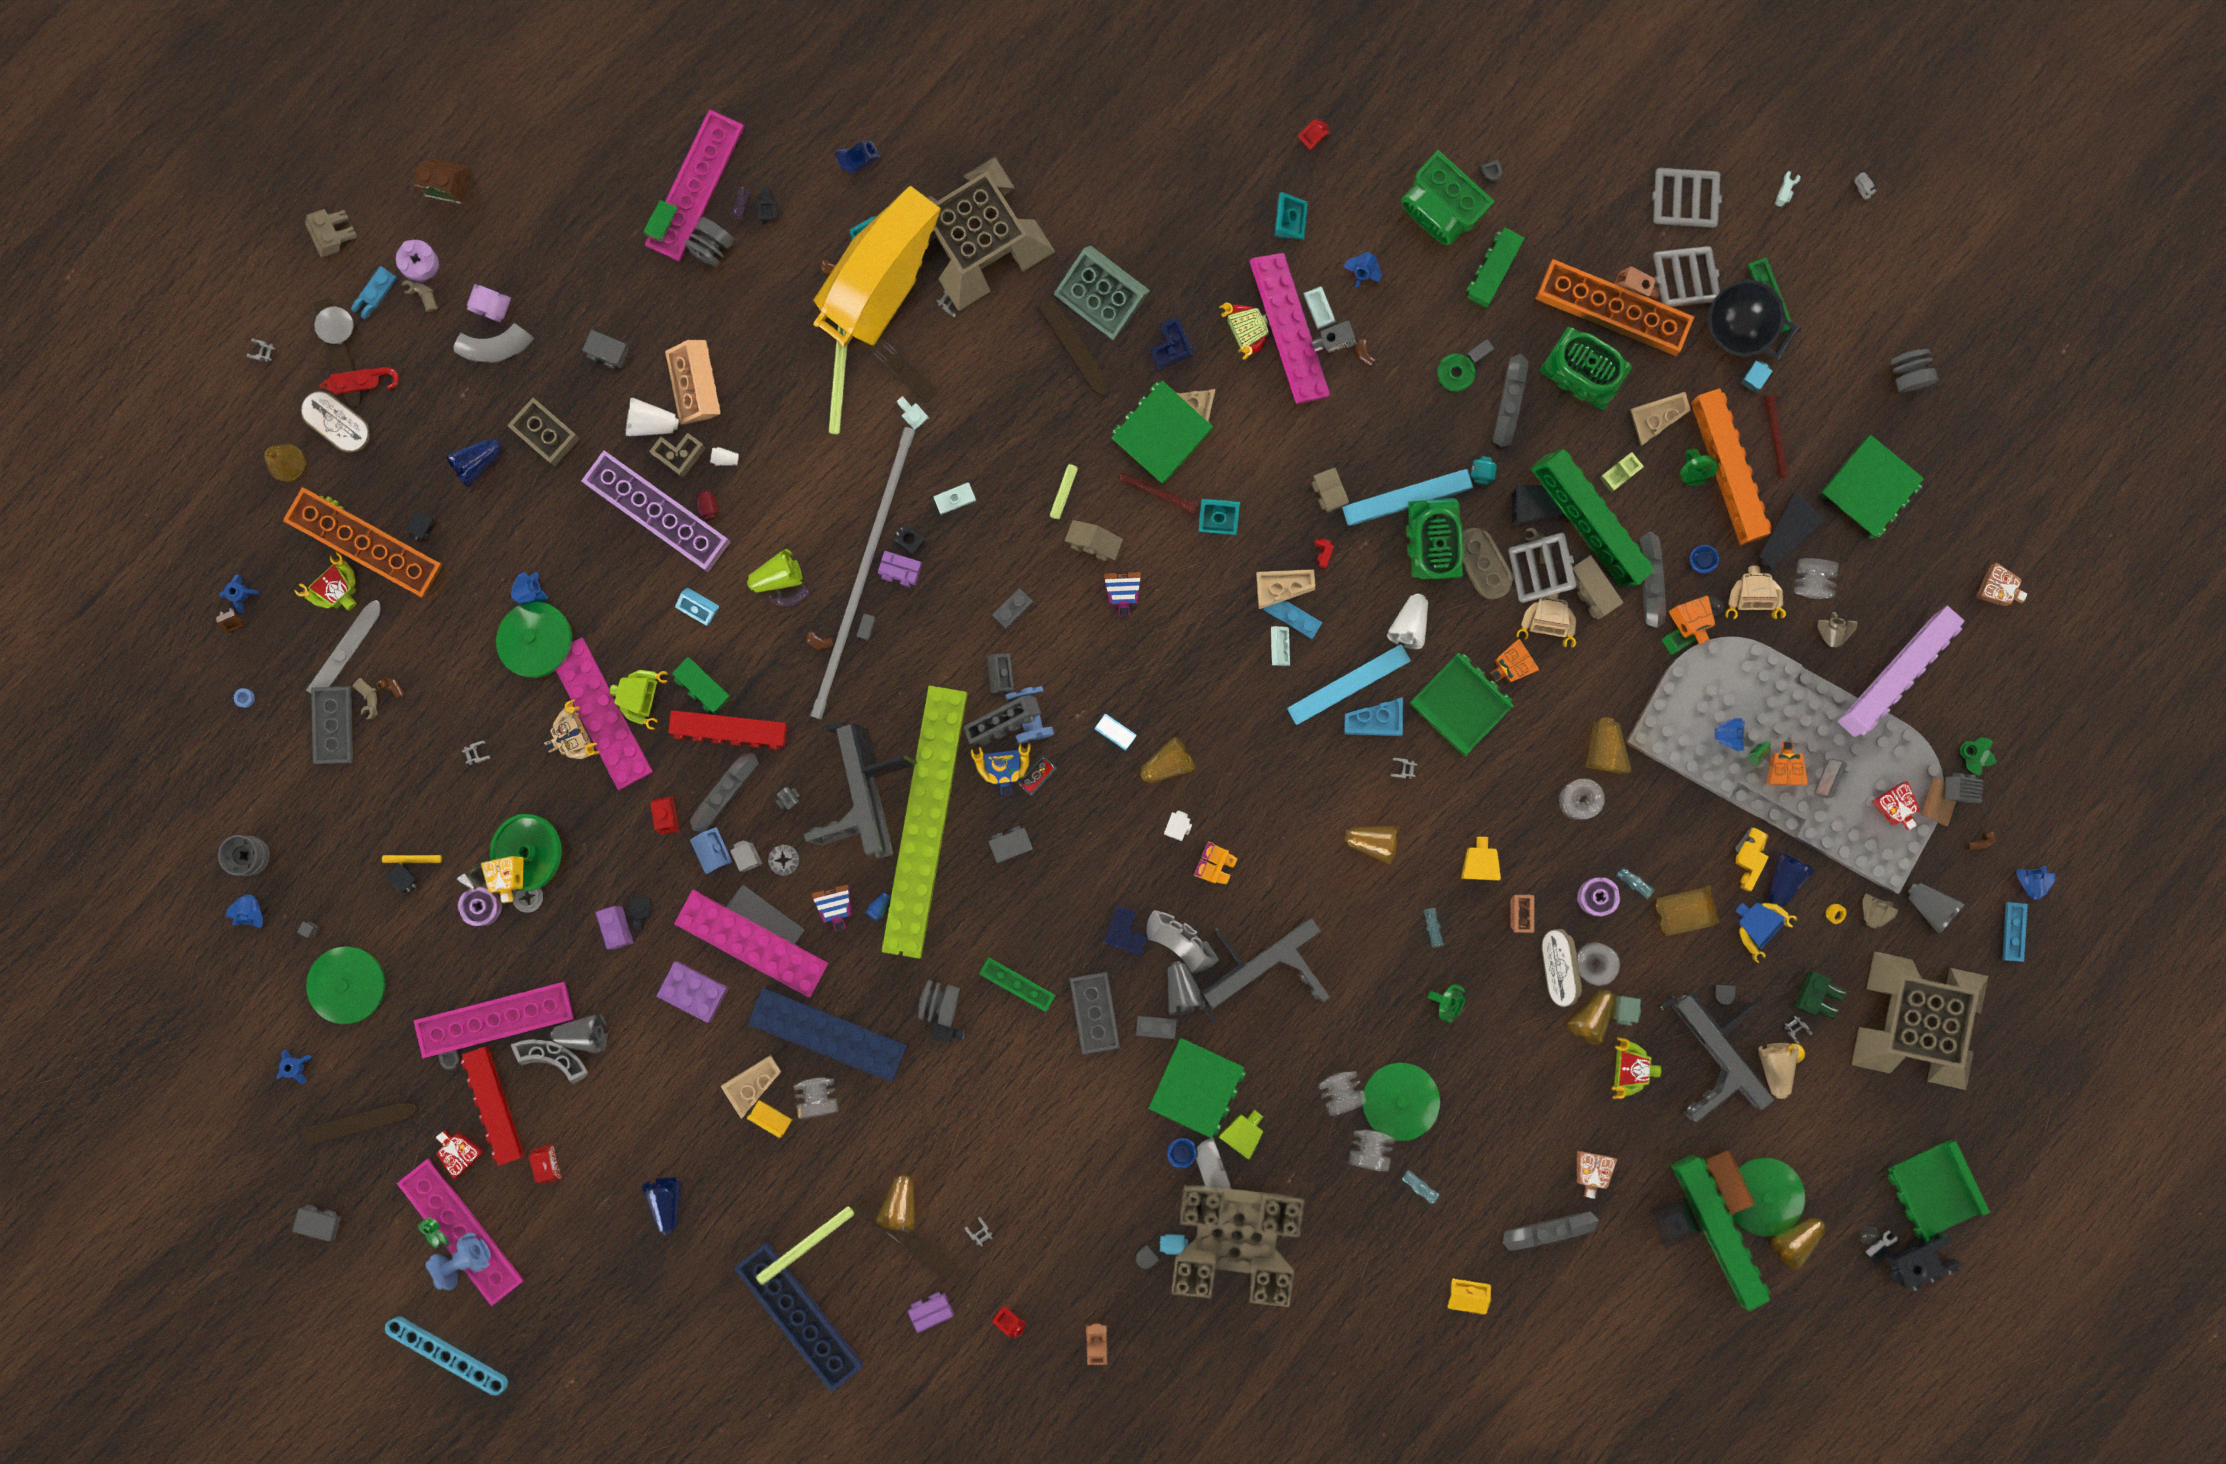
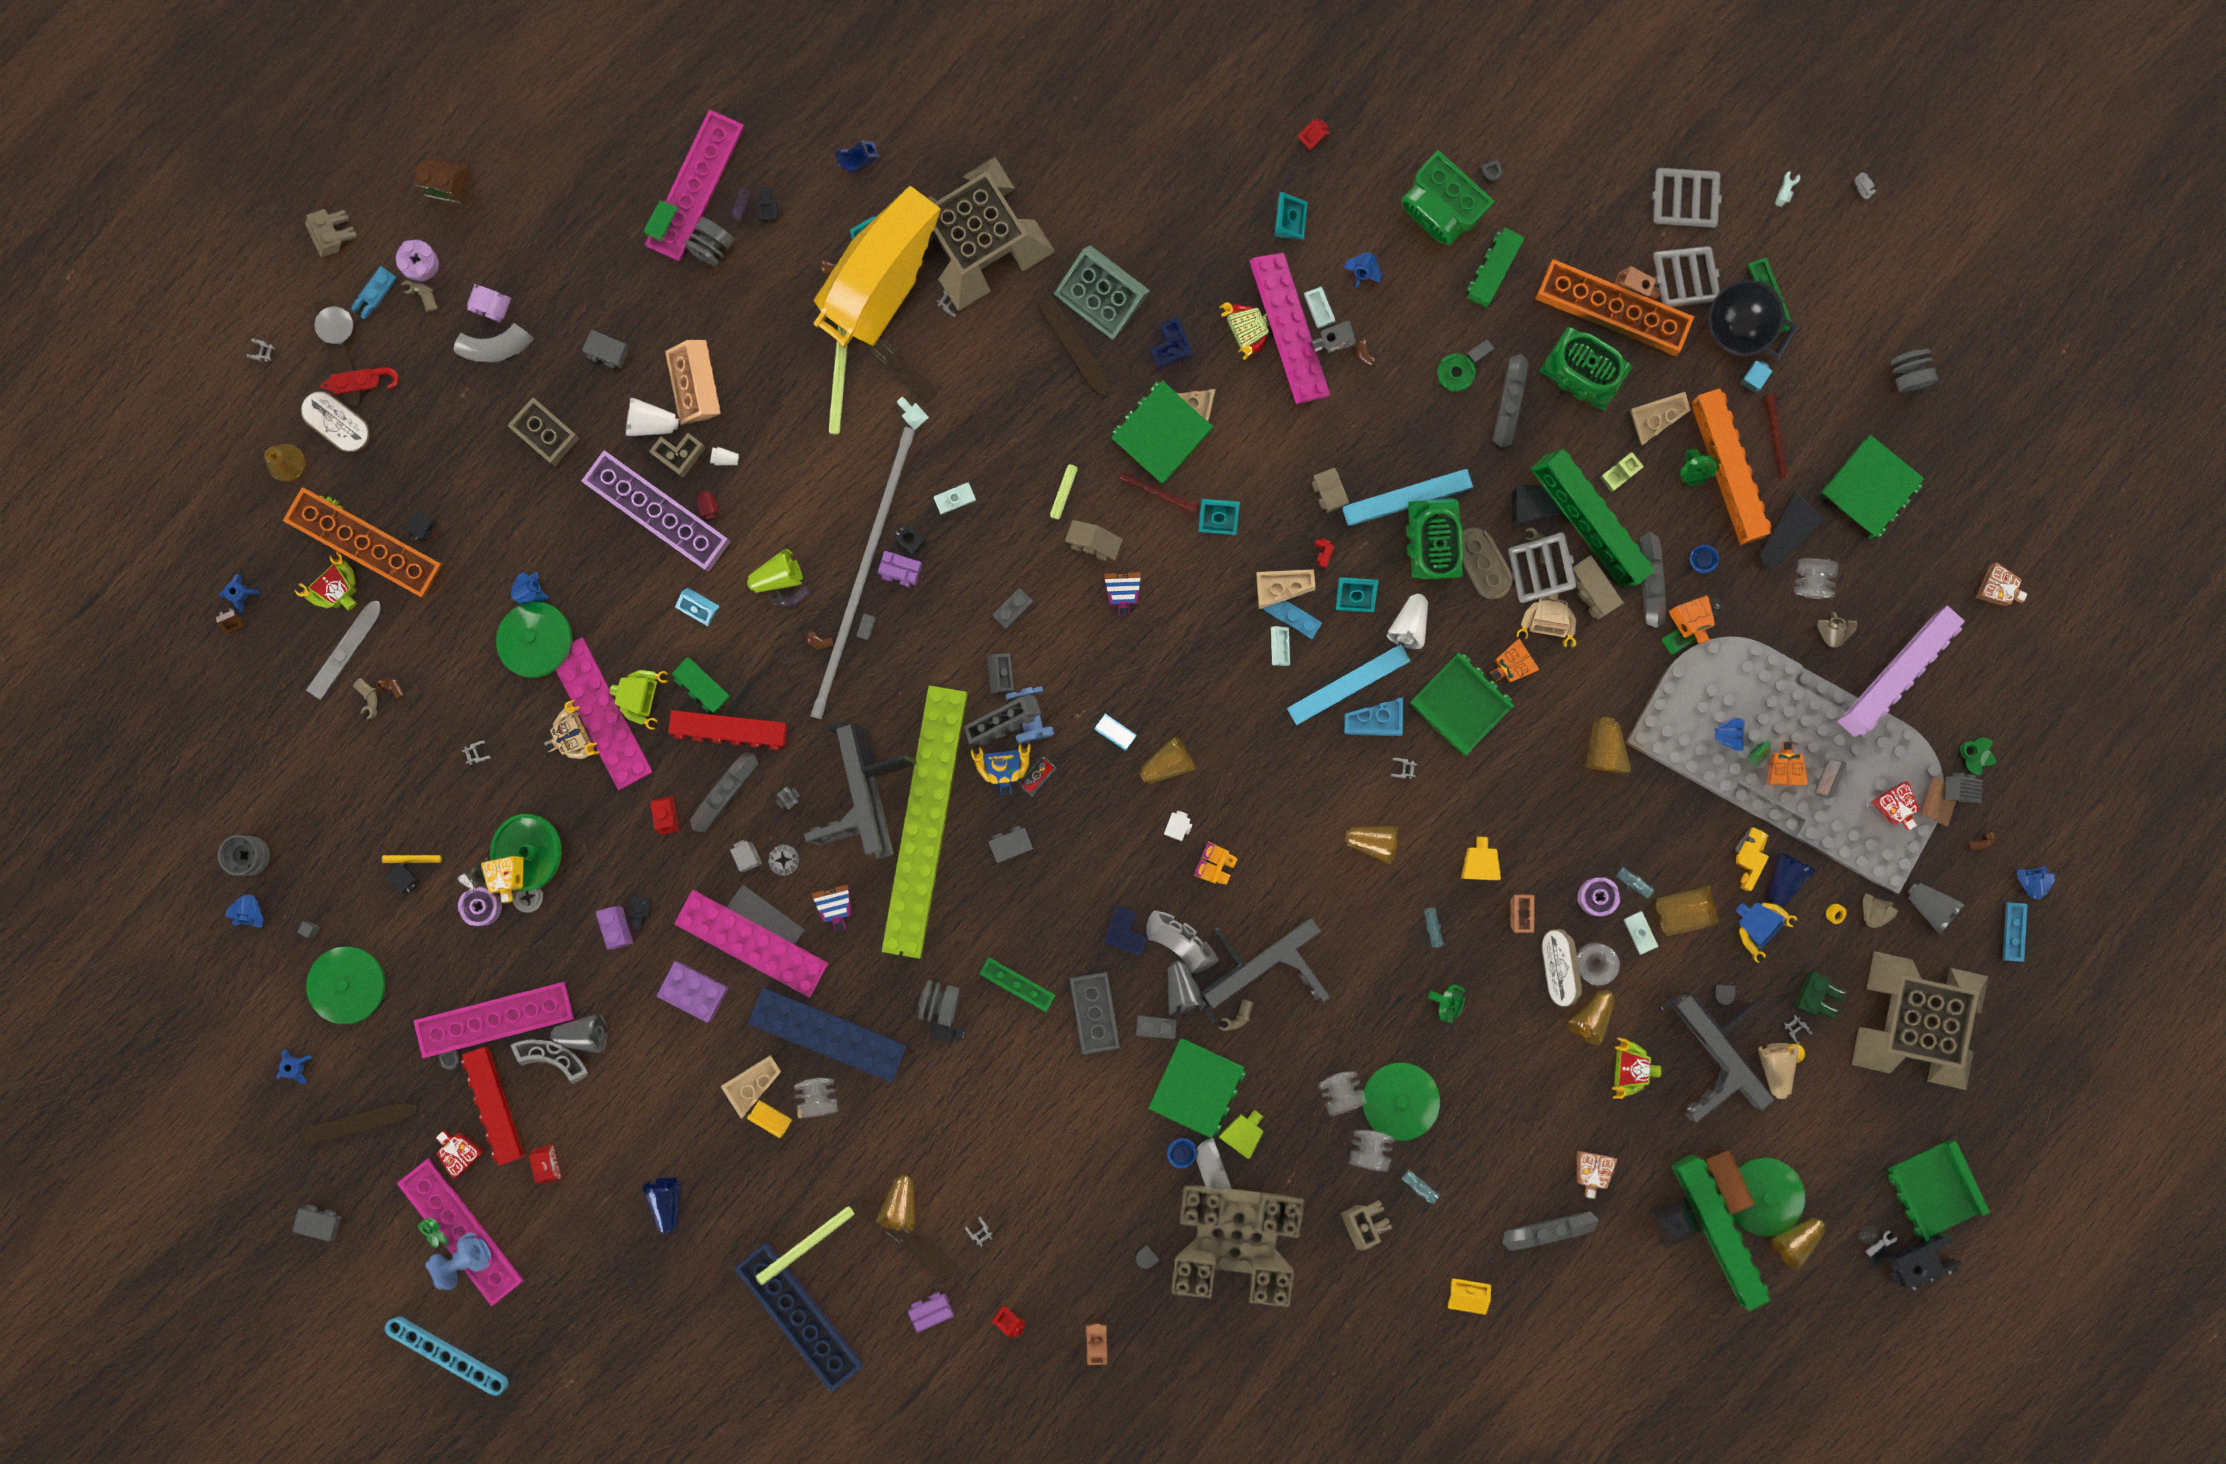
medium blue tile [234,688,255,708] -> none
dark grey tile [311,686,353,764] -> none
clear blue cone [446,438,502,487] -> none
medium blue panel [690,827,732,874] -> none
blue cone [865,892,891,922] -> none
medium azure brick [1160,1234,1188,1255] -> none
teal head [1470,456,1497,485] -> none
clear wheel [1559,779,1604,820] -> none
sand green brick [1612,996,1641,1026] -> none
tan torso [1725,566,1786,619] -> none
none -> dark tan piece [1219,999,1254,1032]
none -> teal slope [1336,577,1378,612]
none -> dark tan brick [1341,1200,1392,1250]
none -> light aqua plate [1623,911,1658,955]

